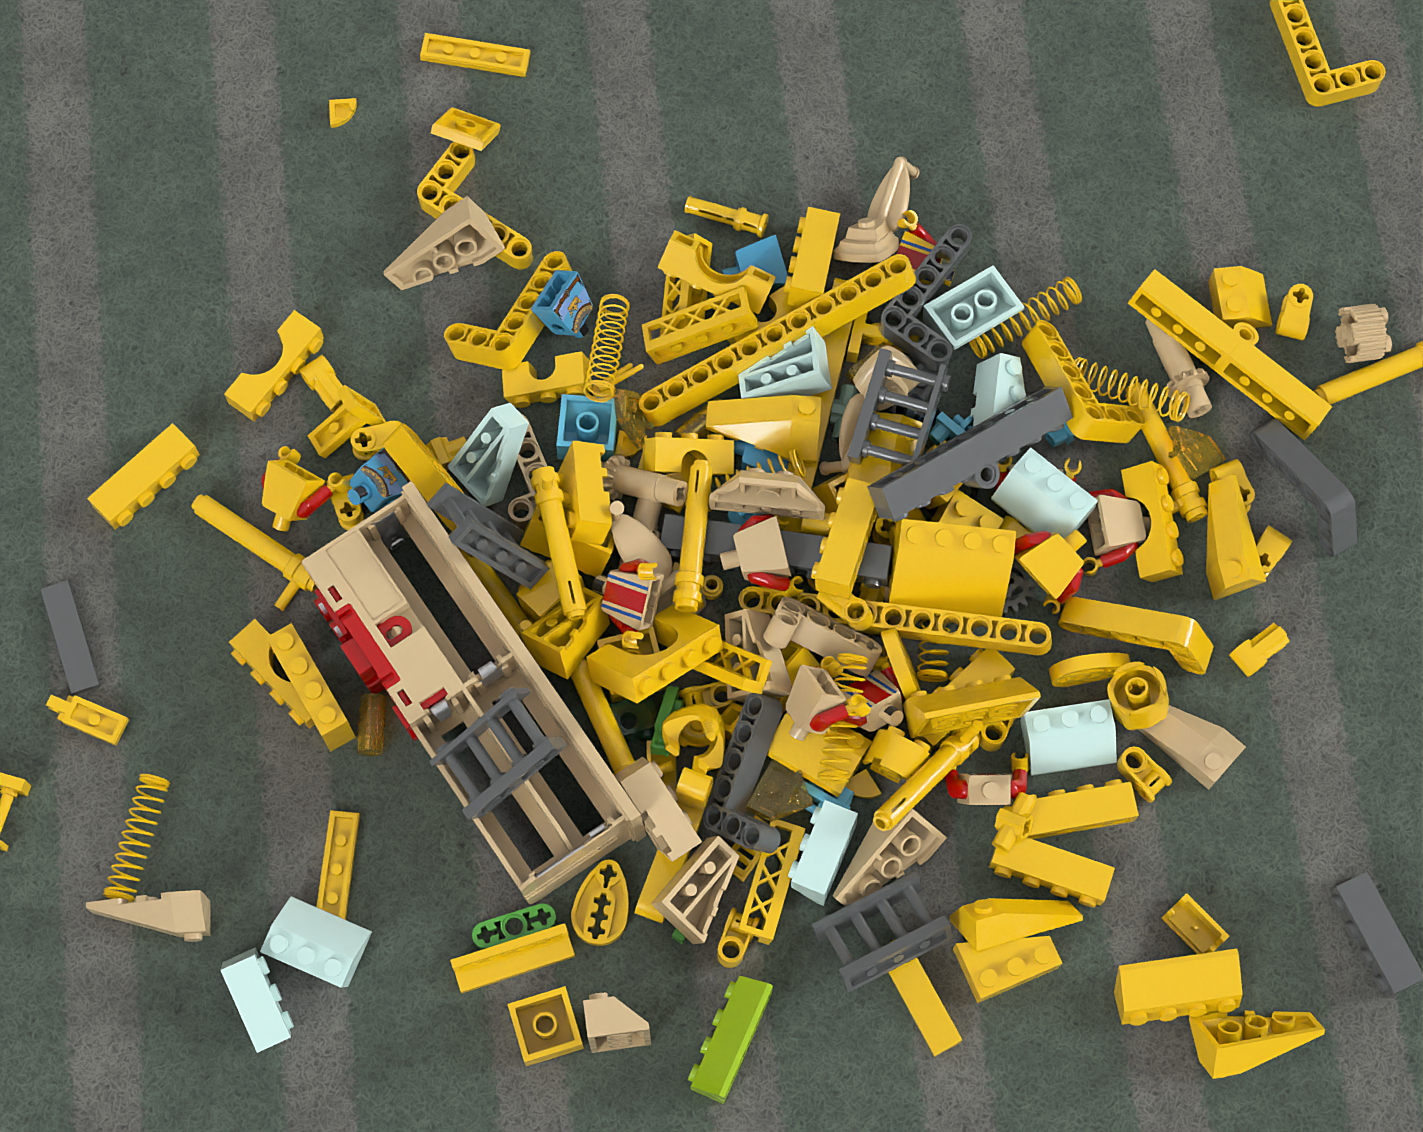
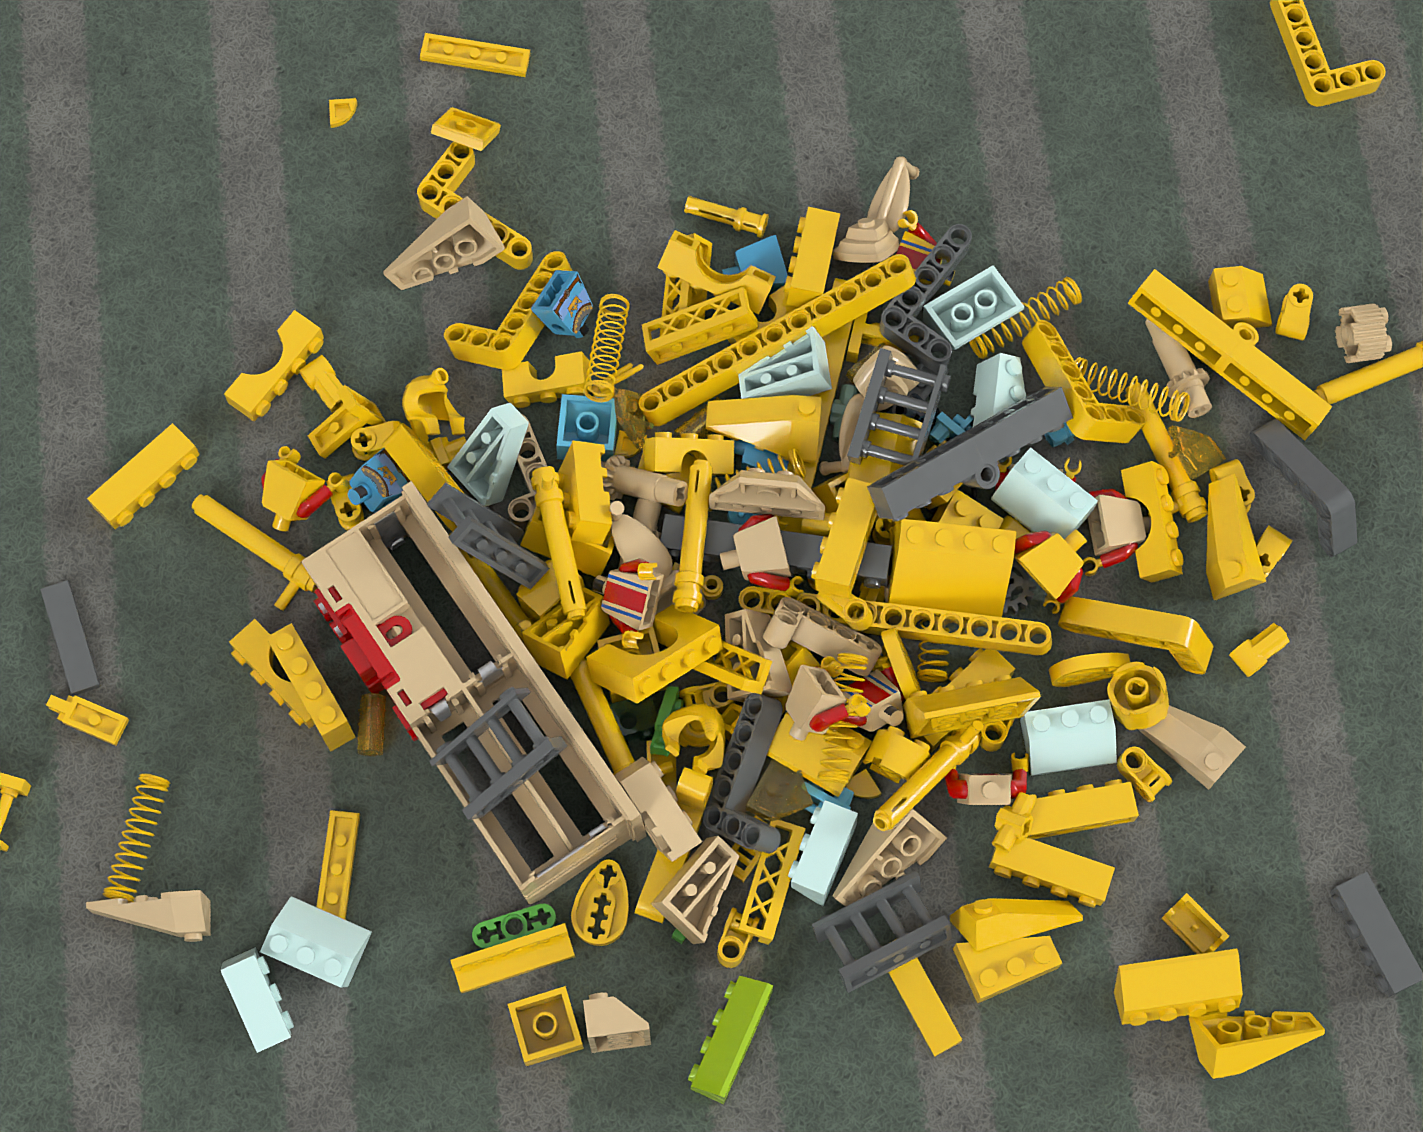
none -> yellow piece [402,368,465,445]

